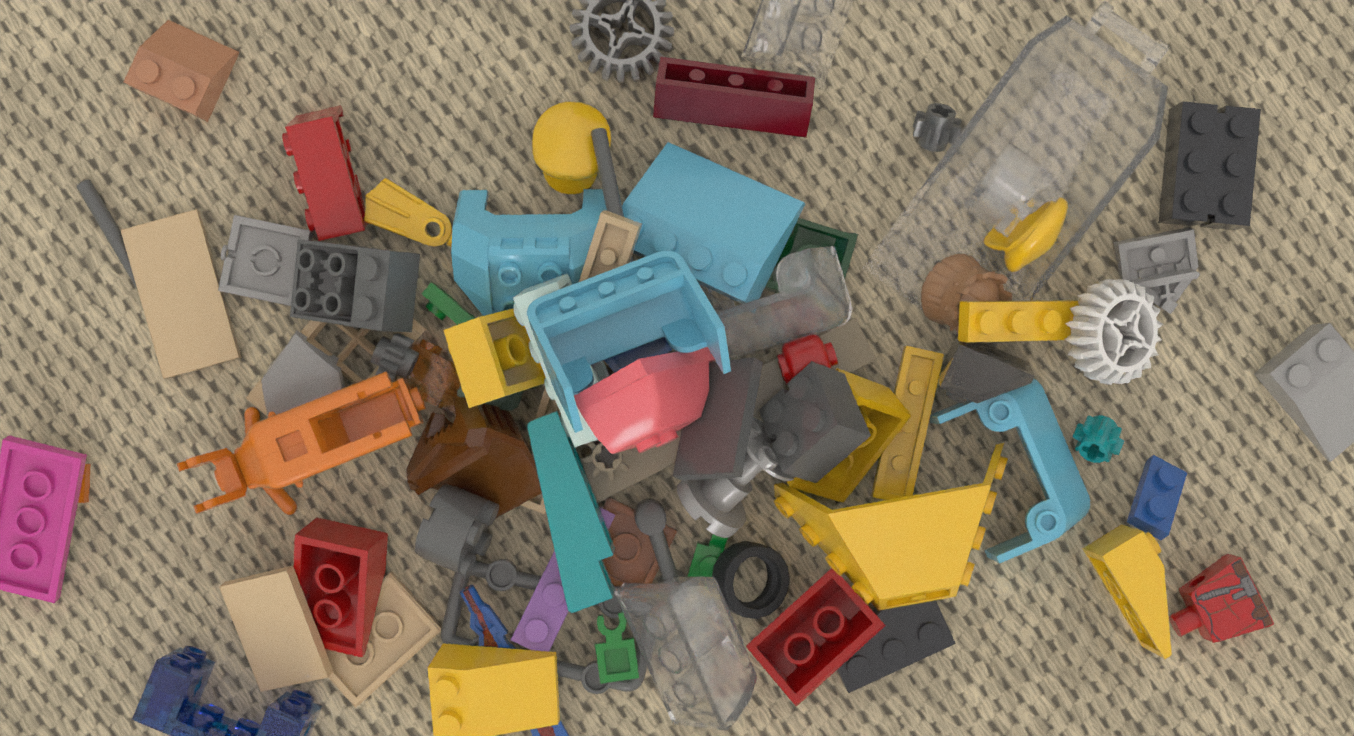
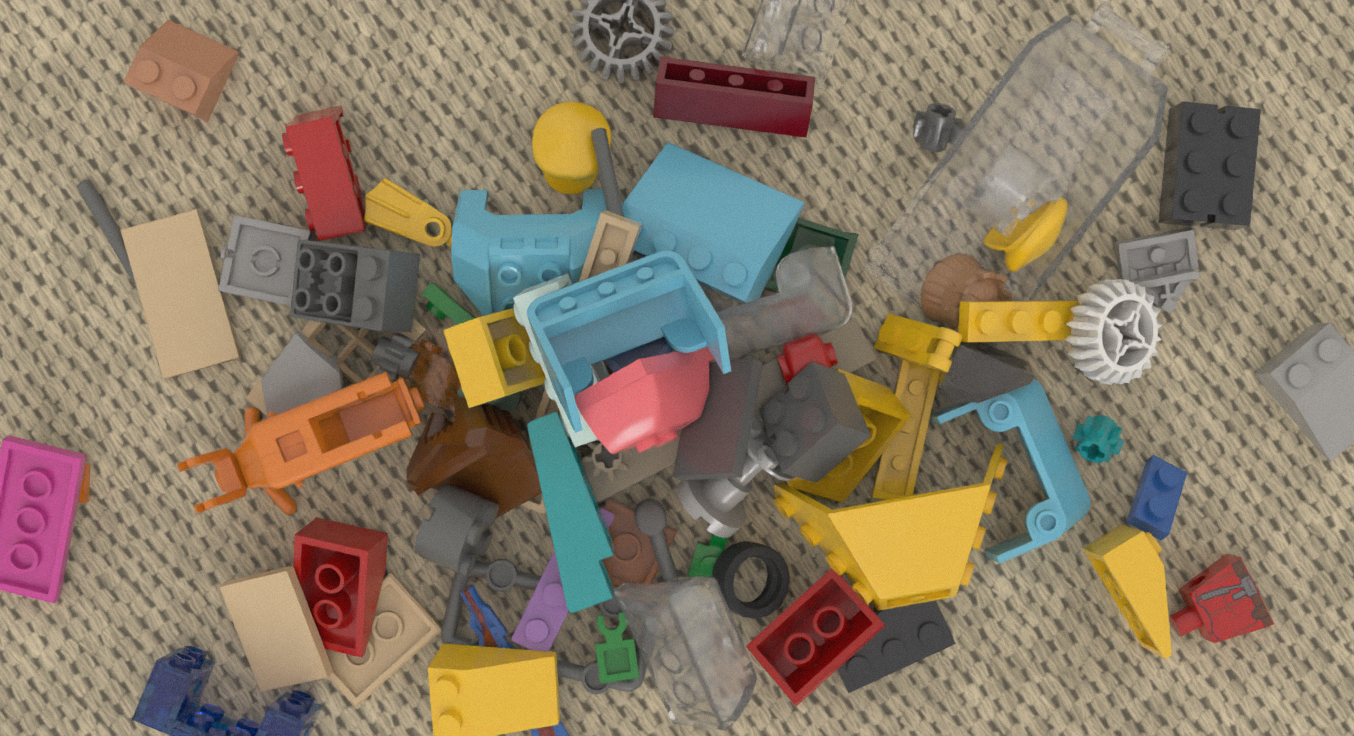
none -> yellow plate [873,313,963,373]

